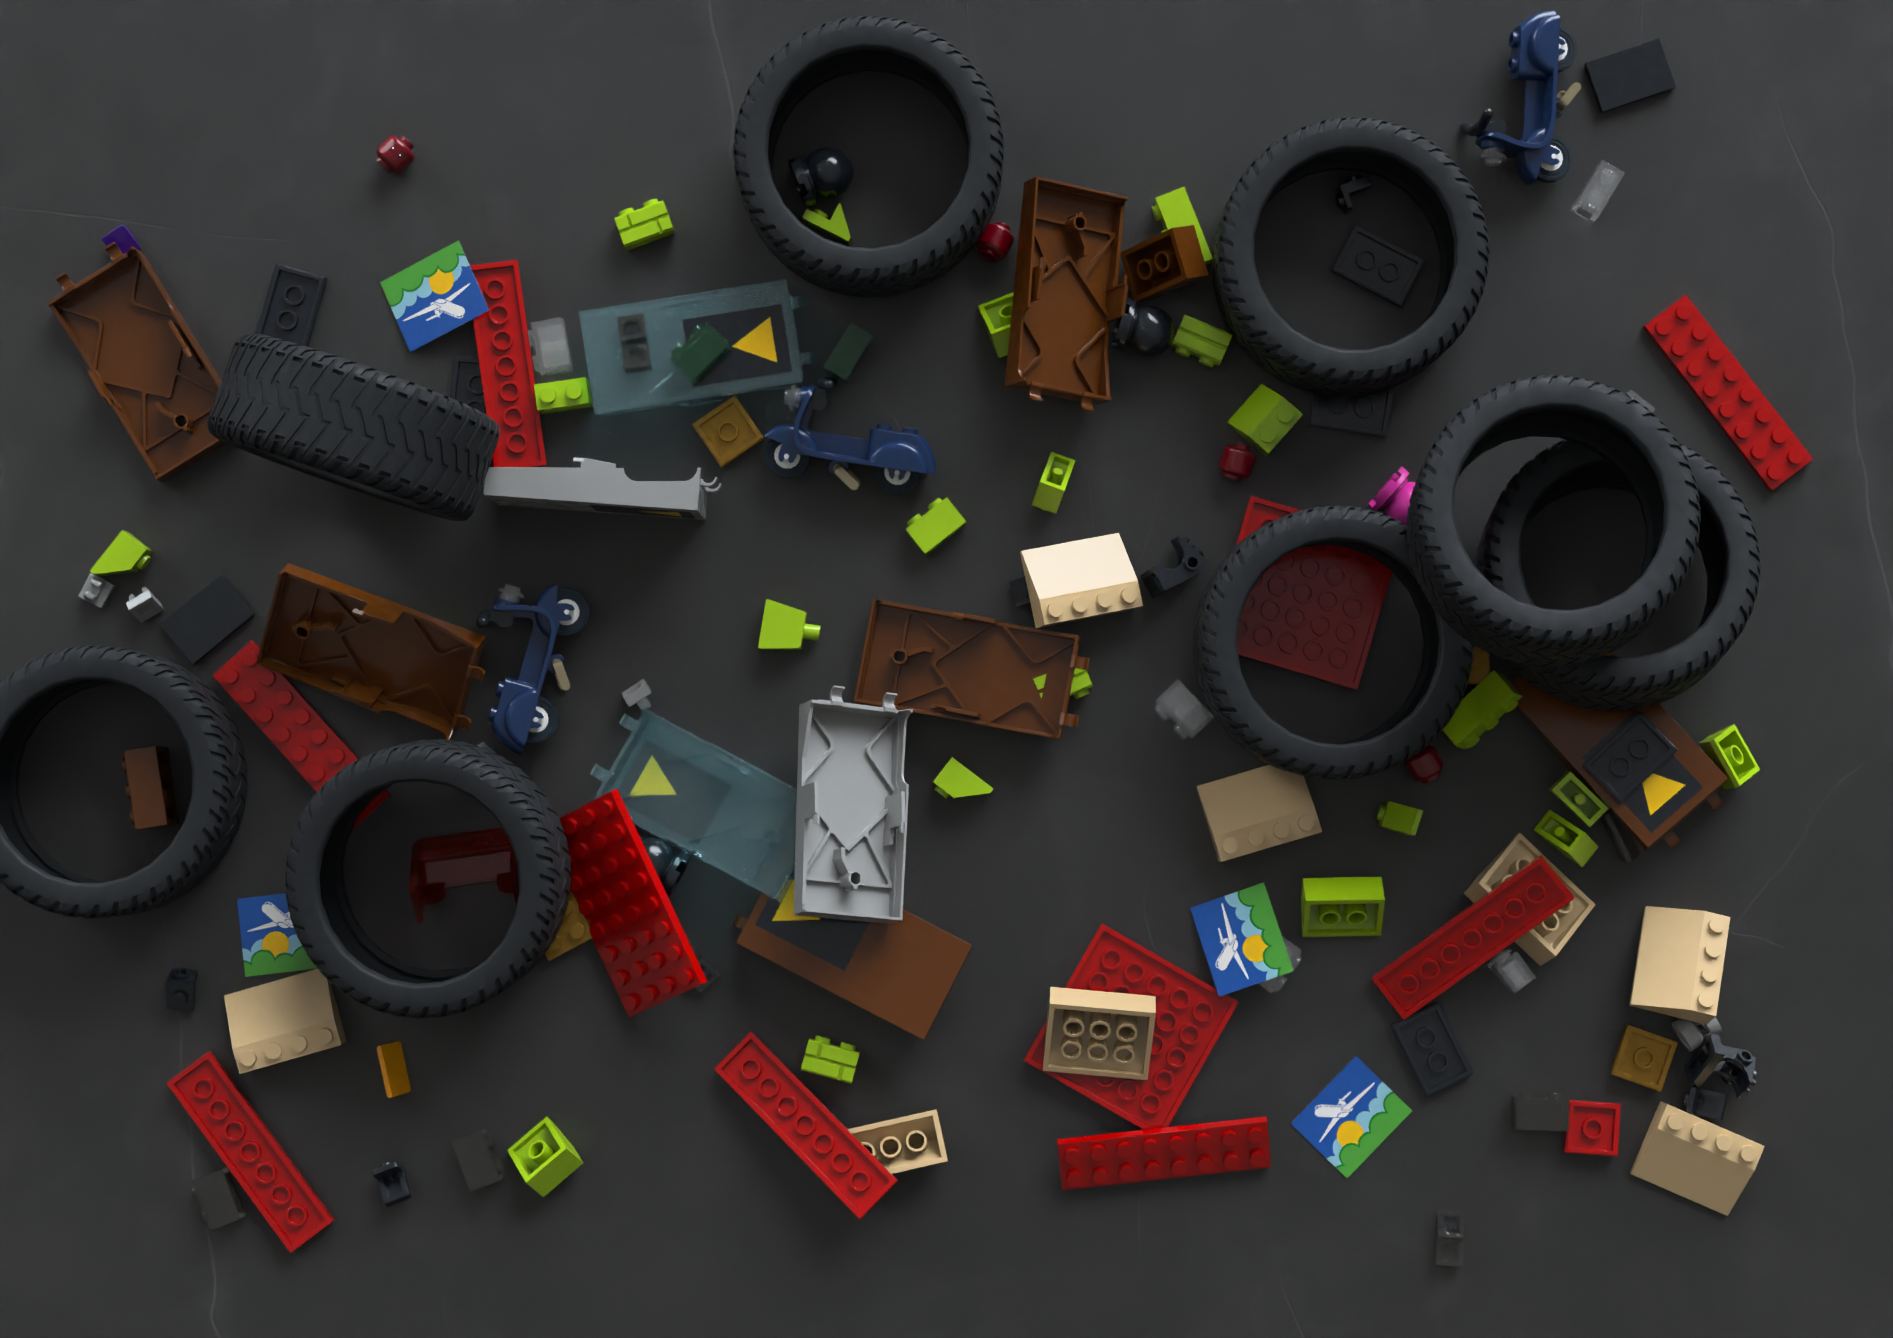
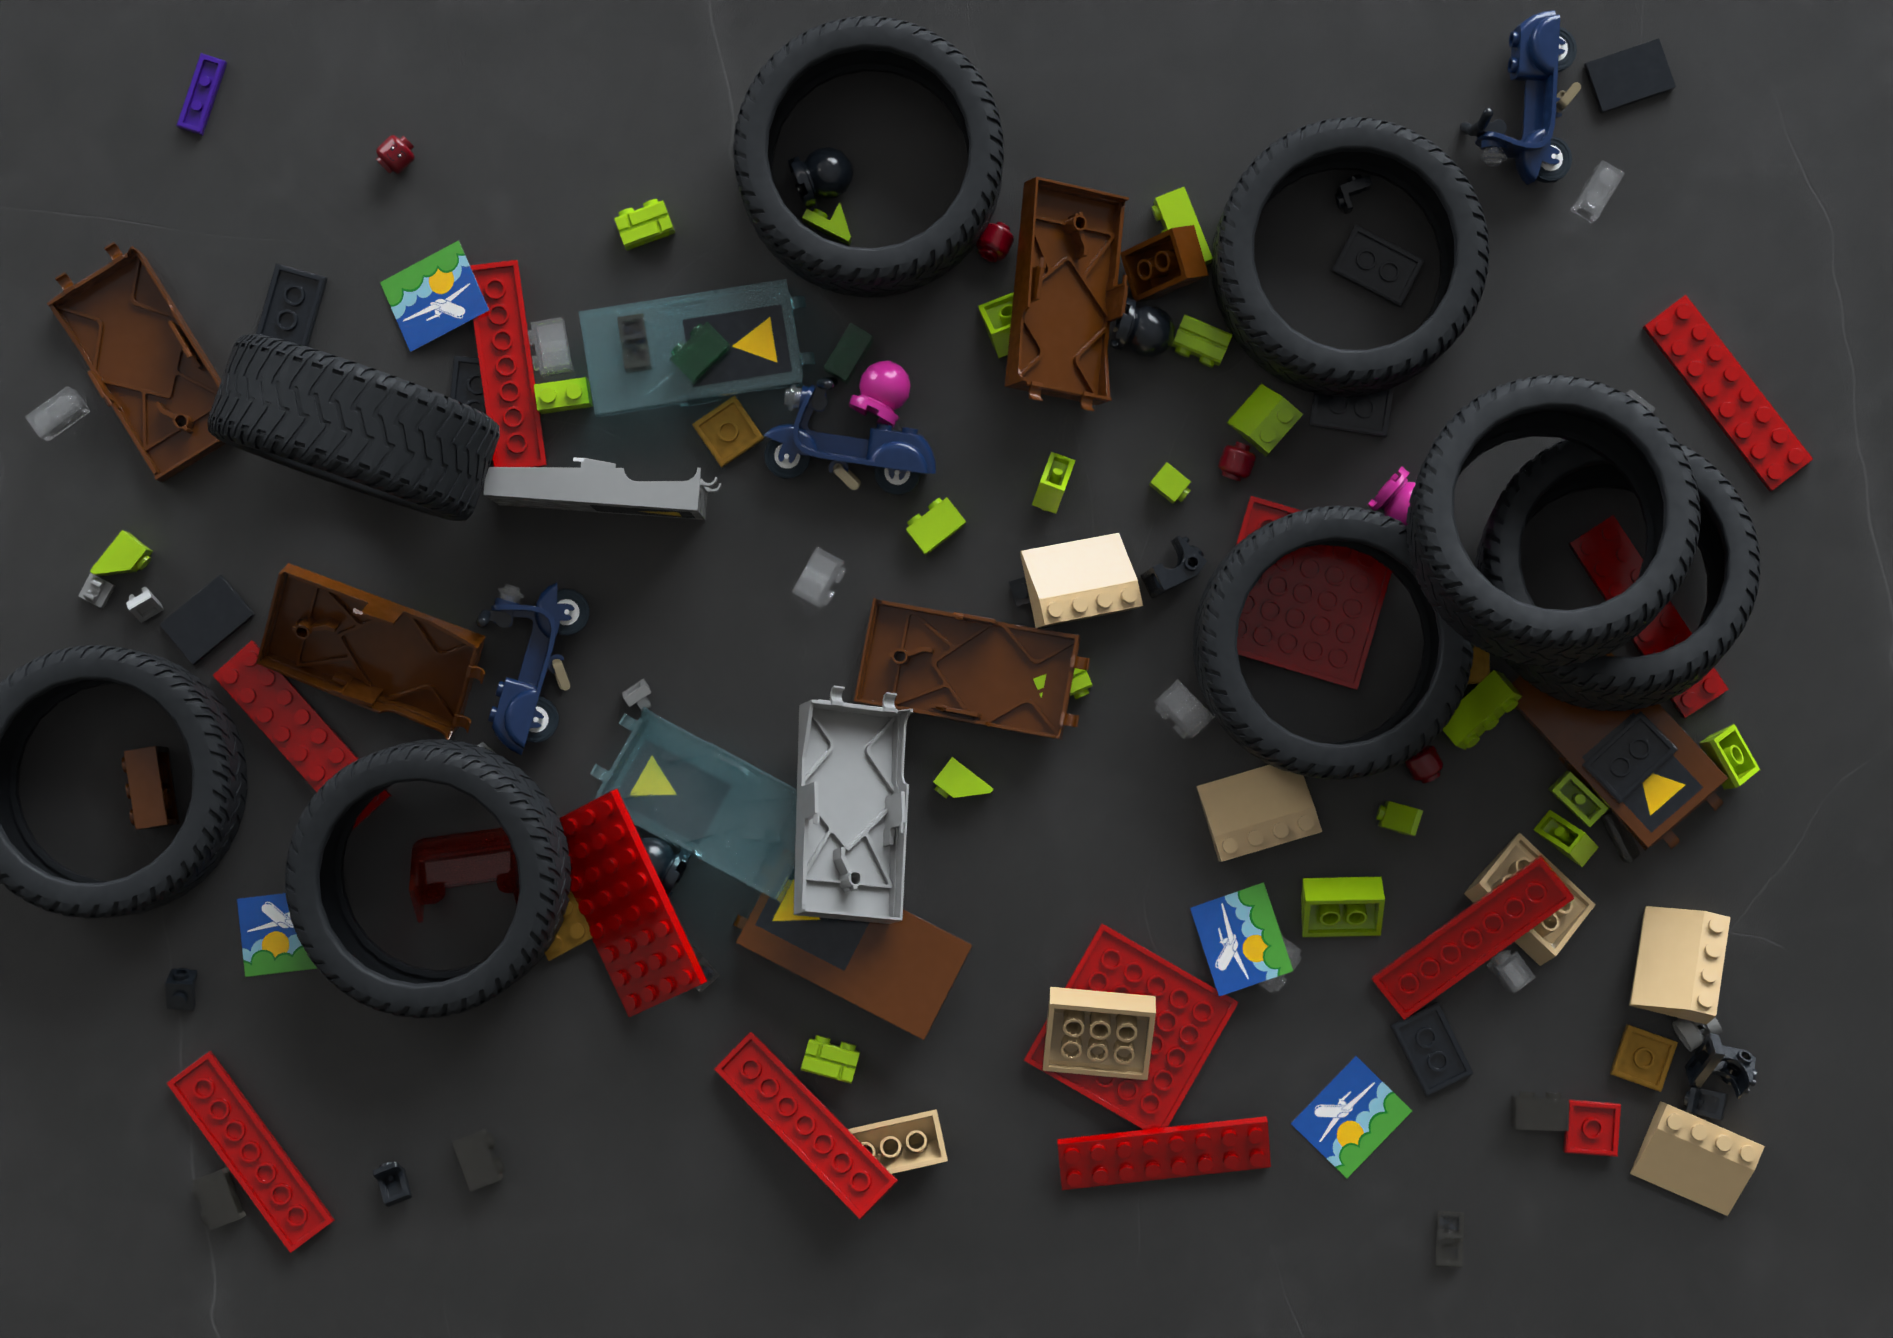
dark purple slope [102,225,142,255] -> none
tan slope [224,969,347,1074] -> none
light orange slope [376,1041,411,1098] -> none
lime slope [507,1116,583,1197] -> none
lime torso [758,599,821,650] -> none
none -> clear brick [25,386,91,441]
none -> dark purple tile [176,53,227,136]
none -> clear brick [792,547,847,609]
none -> dark pink tile [849,361,910,427]
none -> lime brick [1149,462,1191,504]
none -> red plate [1568,515,1729,718]

